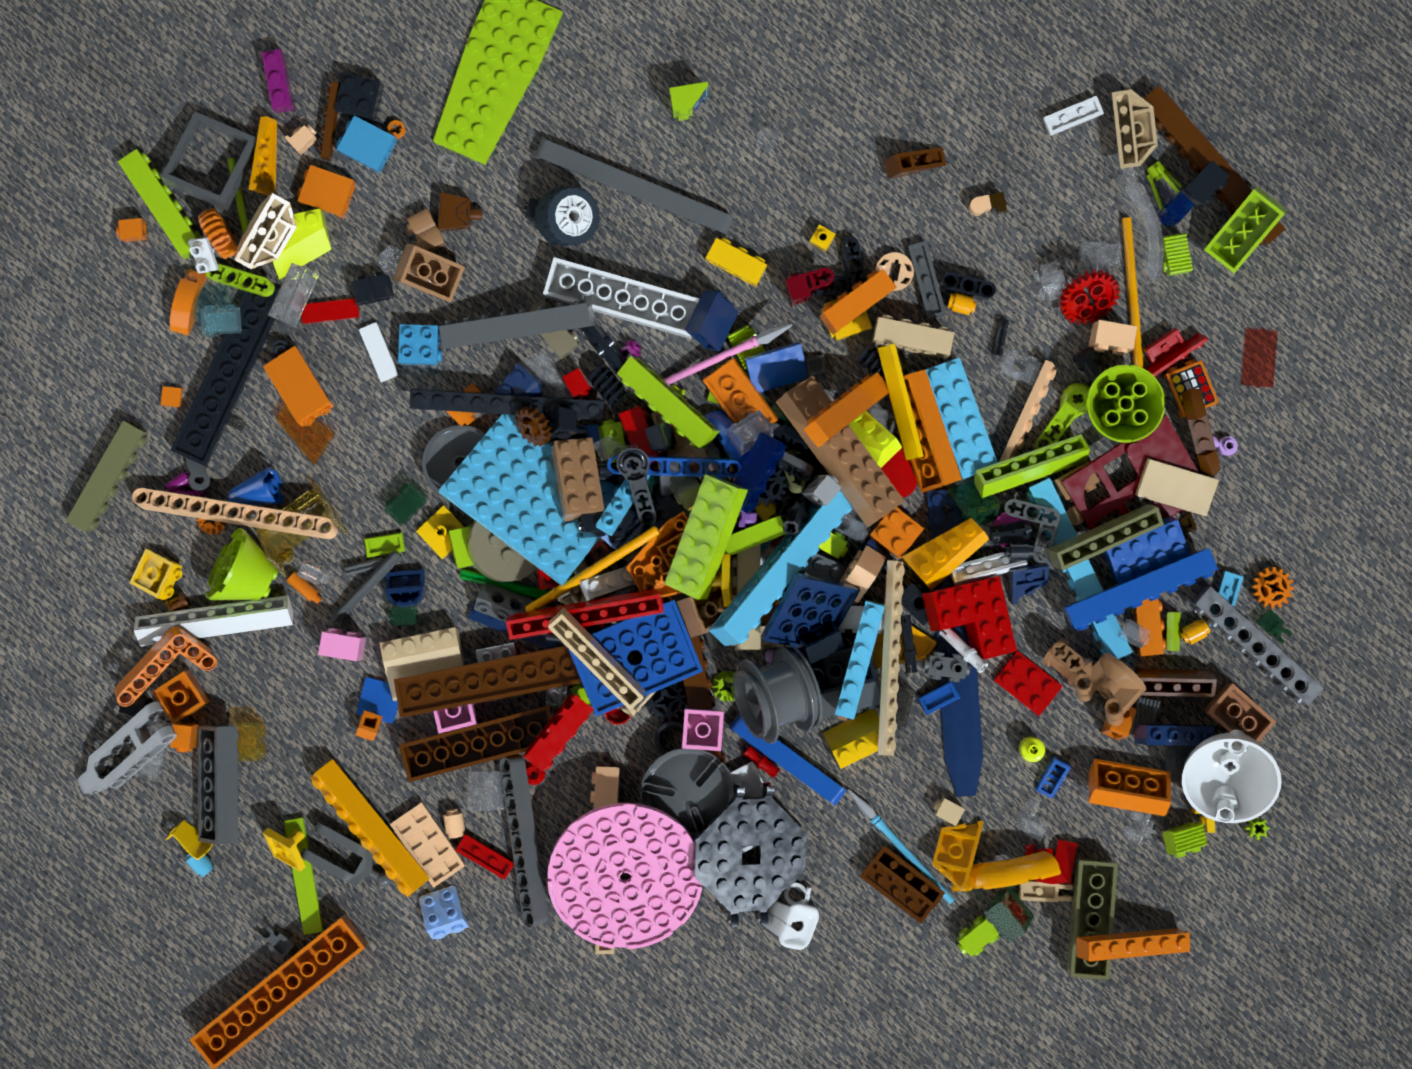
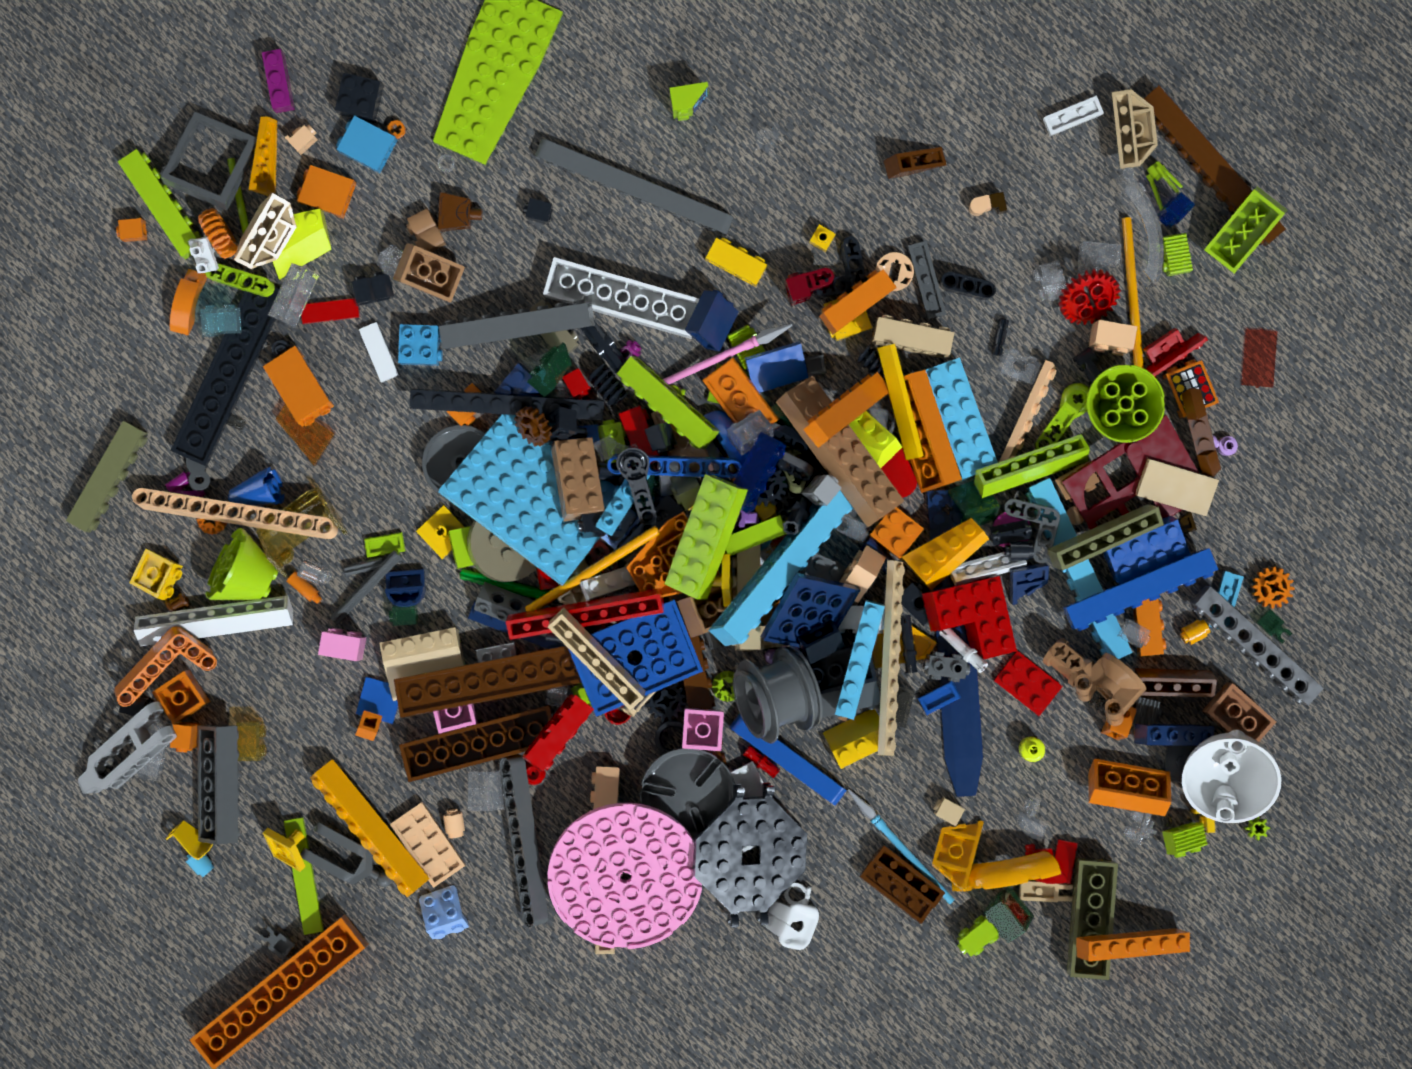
orange tile [160,386,183,408] -> none
reddish brown plate [319,81,340,161] -> none
clear green brick [384,483,429,527] -> none
red plate [455,834,514,880] -> none
black wheel [535,187,600,246] -> none
neon yellow brick [819,532,849,559] -> none
light orange brick [947,292,977,316] -> none
blue slope [1035,754,1071,799] -> none
lime tile [1166,612,1181,651] -> none
black brick [1180,160,1229,210] -> none
none -> clear green slope [527,342,572,397]

